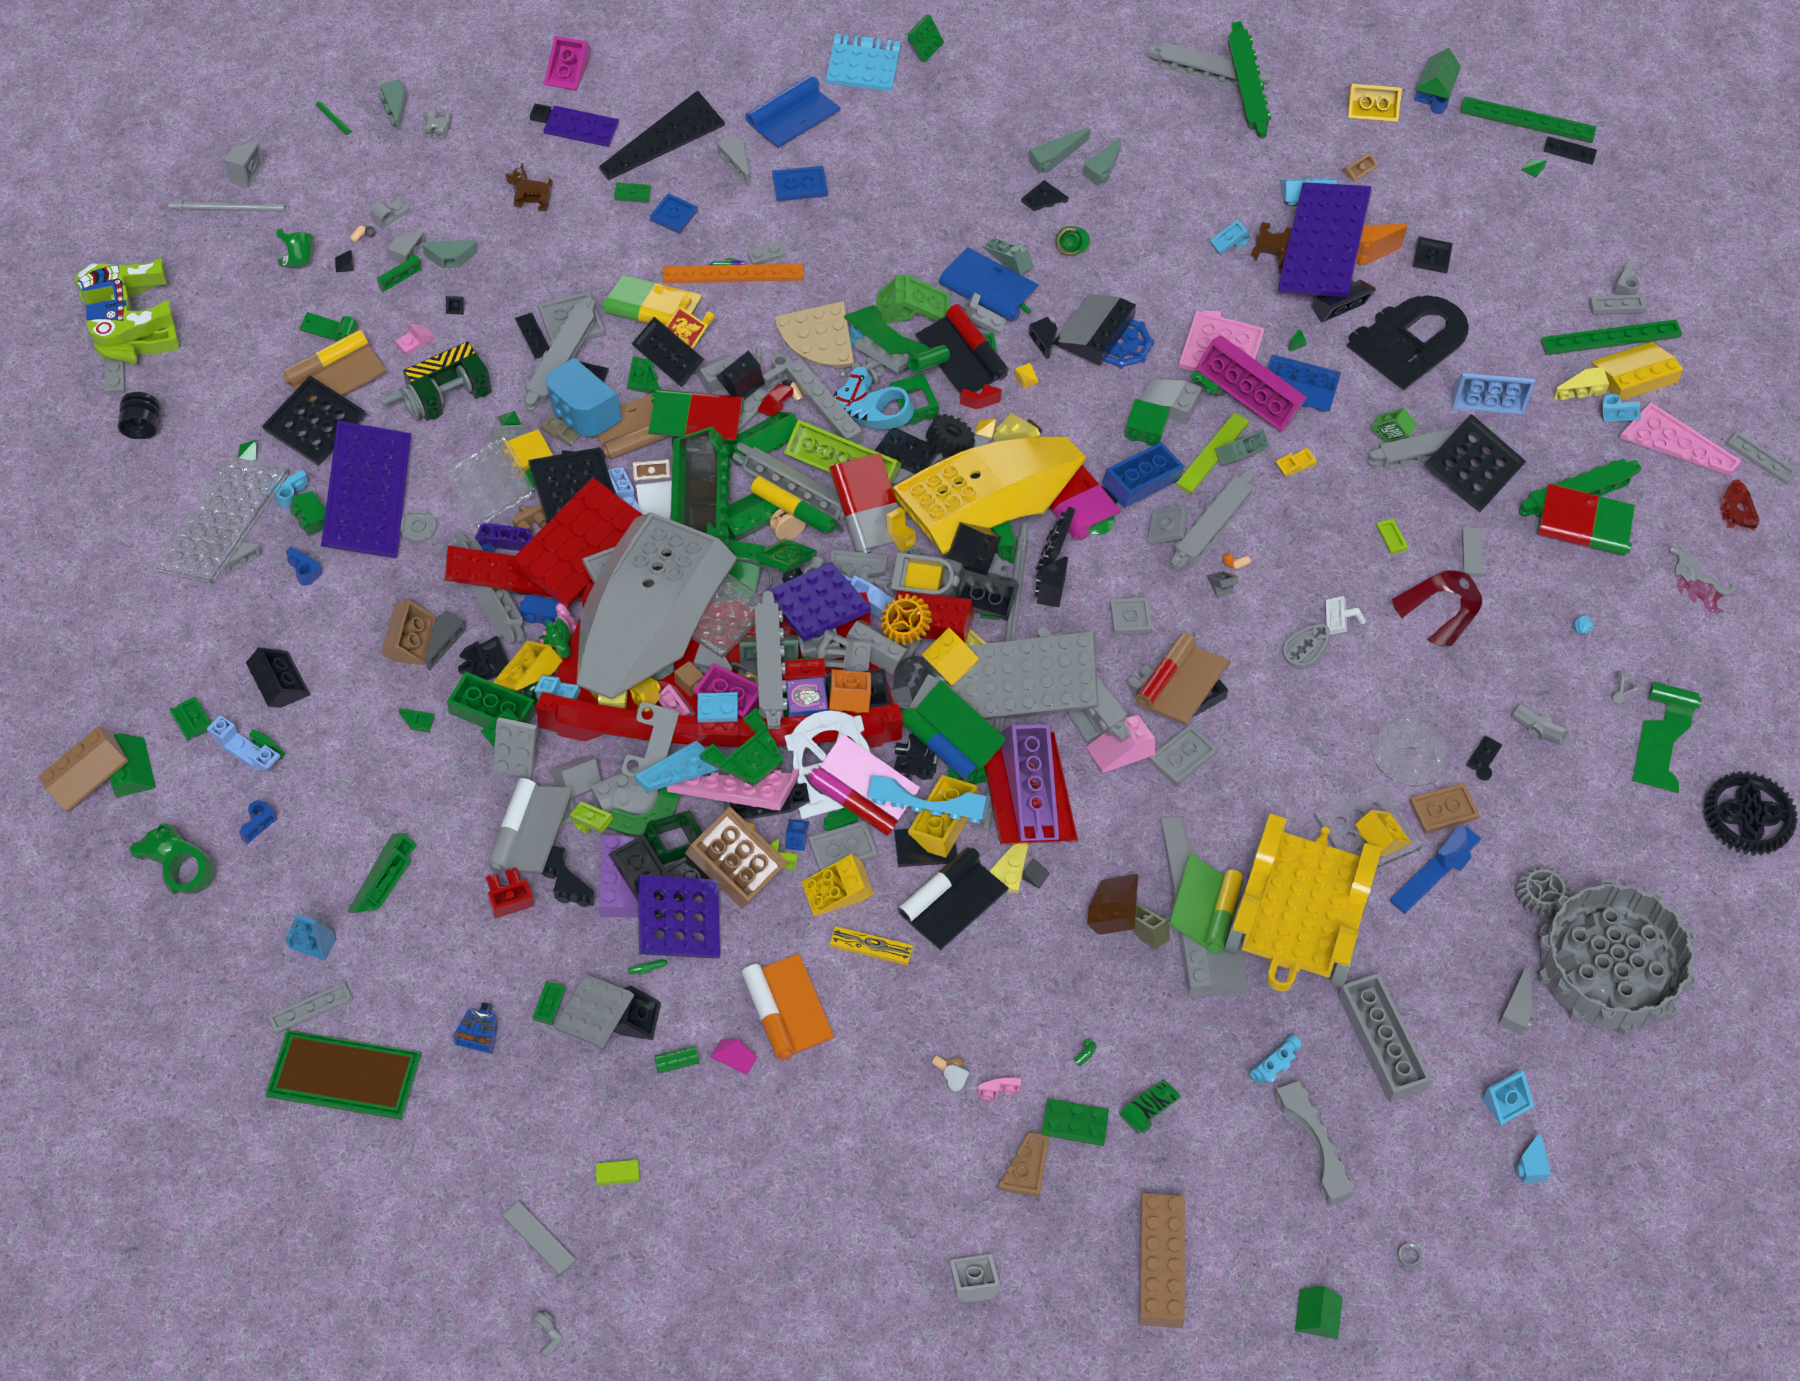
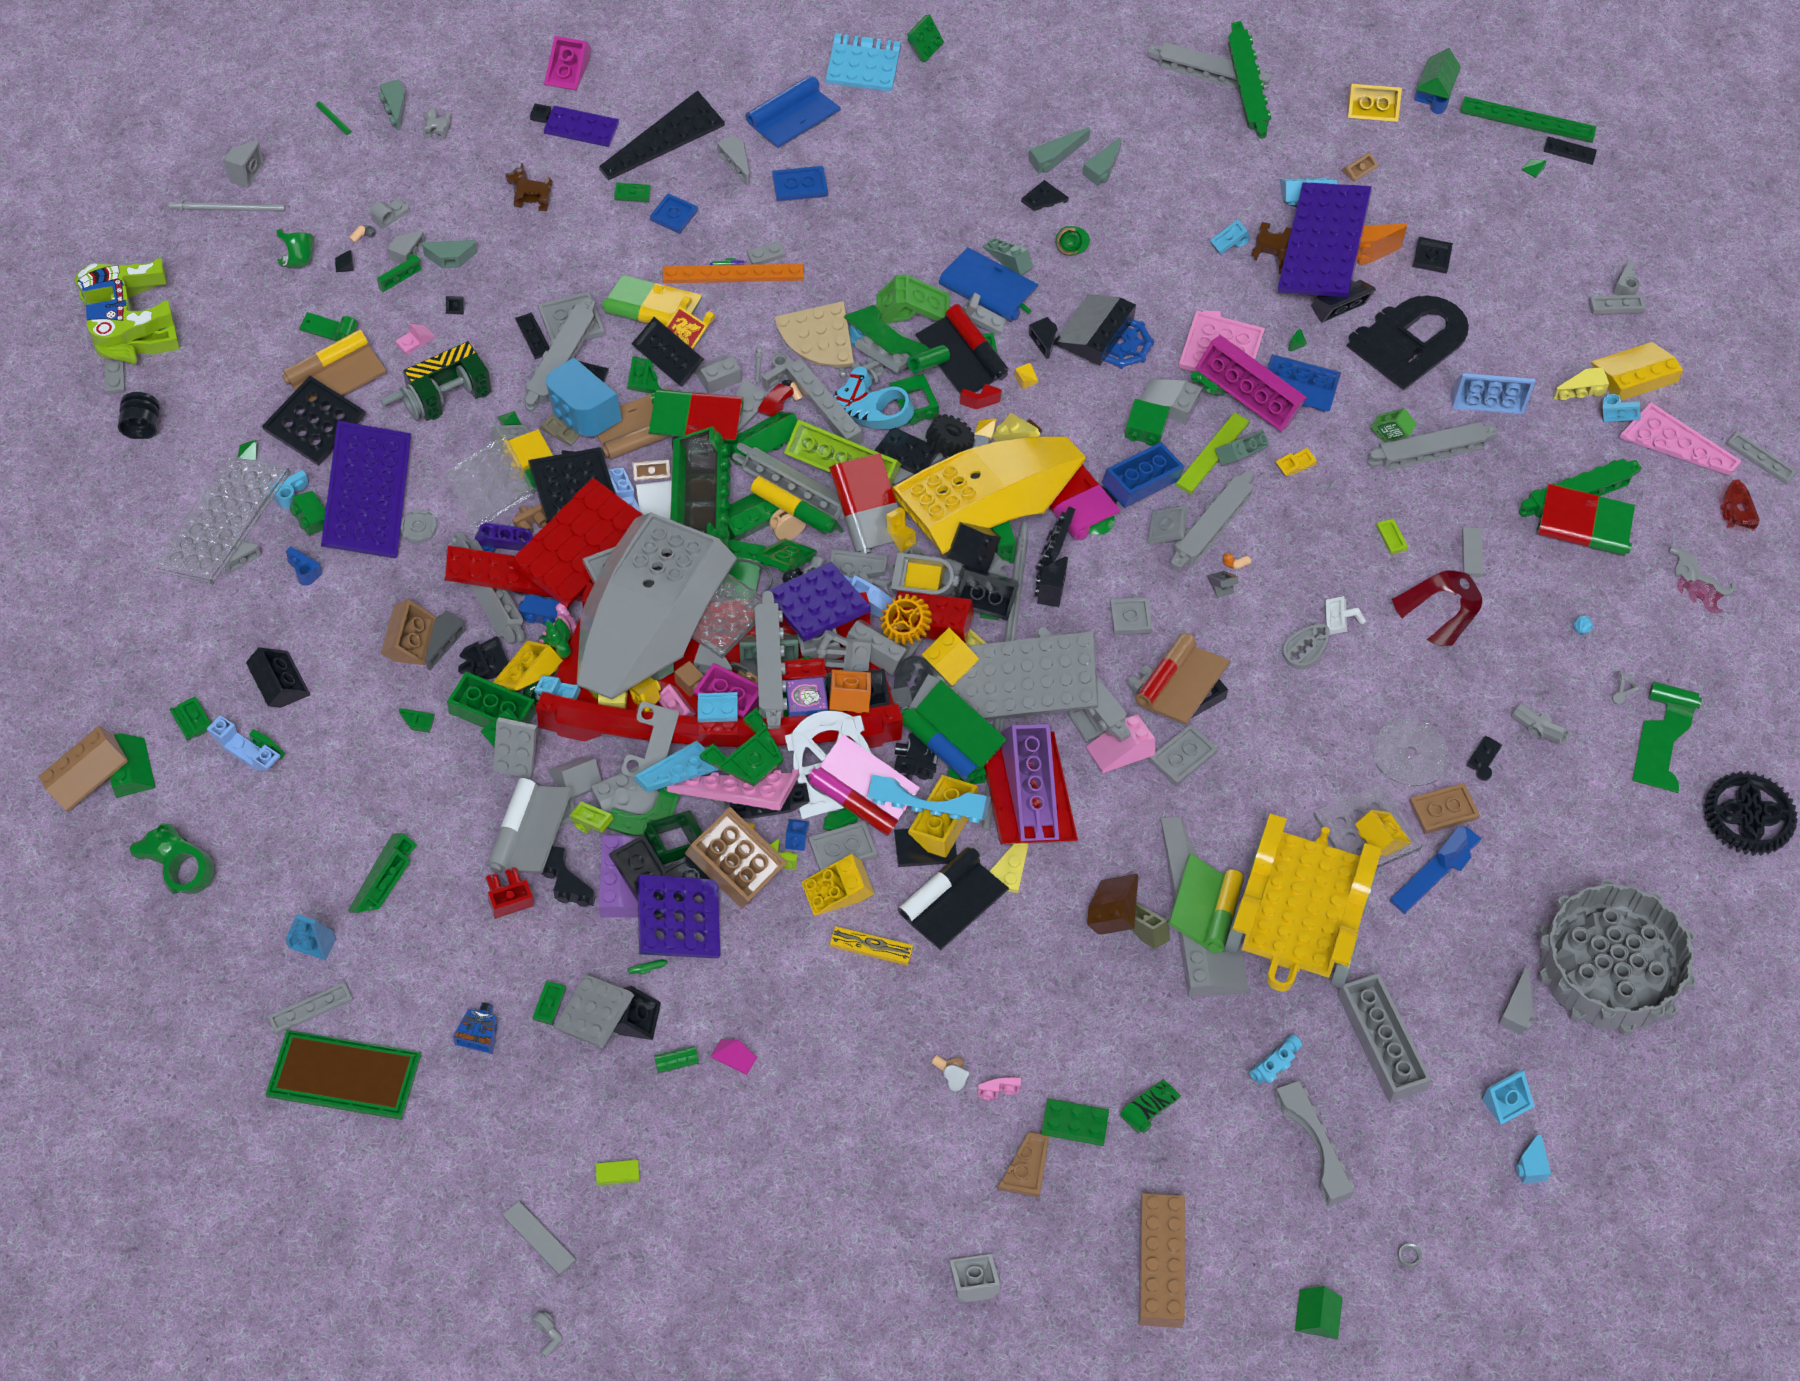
blue plate [239,800,277,844] -> none
black slope [716,350,765,400] -> none
orange door [741,953,835,1061] -> none
black slope [1022,859,1050,889] -> none
green arm [1073,1039,1097,1067] -> none
black piece [1424,414,1527,513] -> none
light grey gear [1516,865,1571,918] -> none
green plate [1541,319,1682,355] -> none

